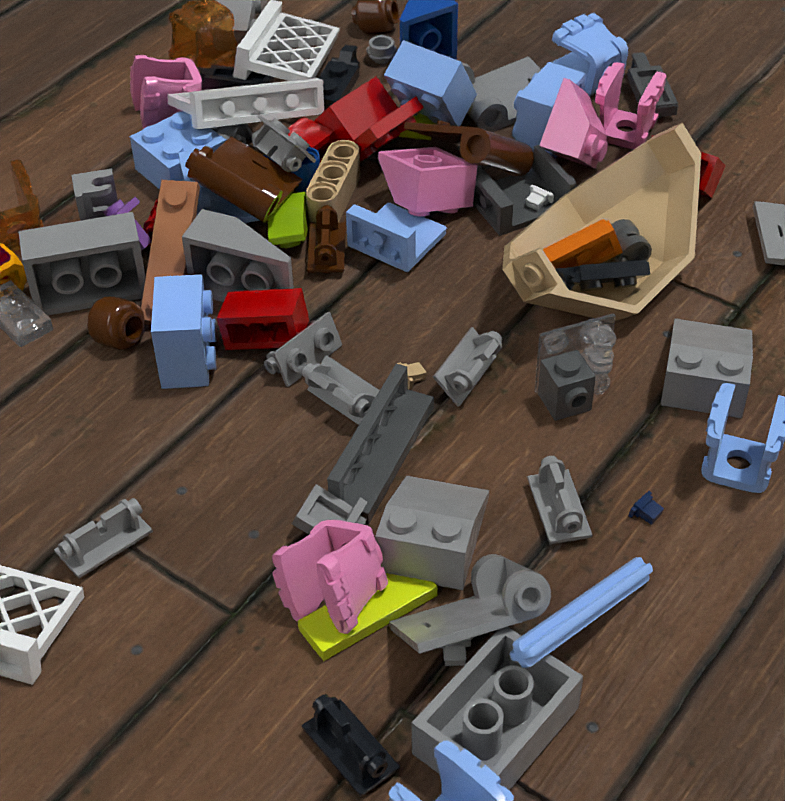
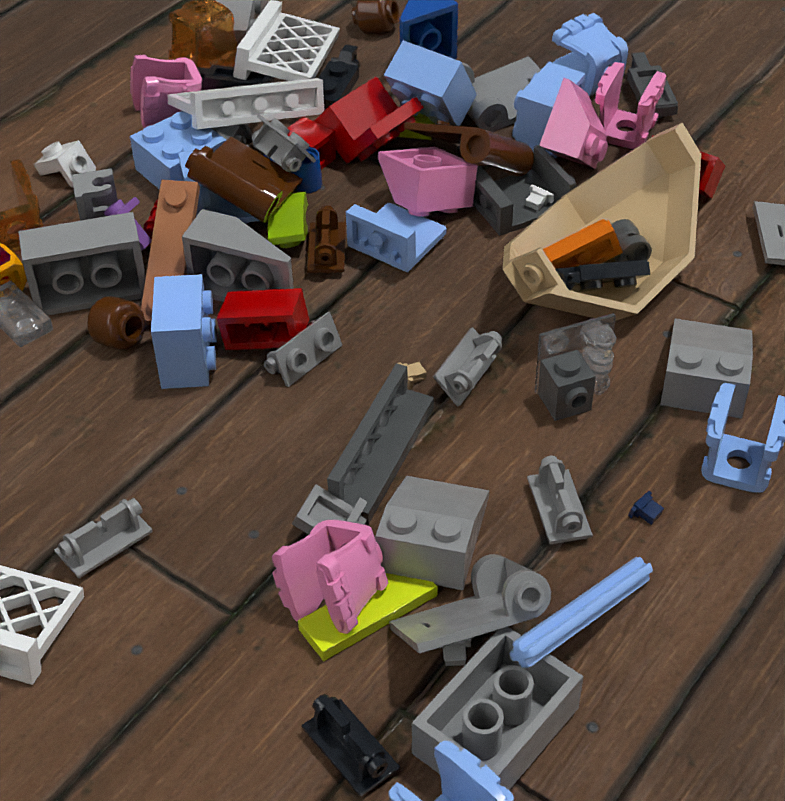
light grey hinge [302,355,380,425] -> none
tan beam [306,140,360,224] -> none
light grey plate [366,35,397,64] -> none
none -> white bracket [33,140,96,187]

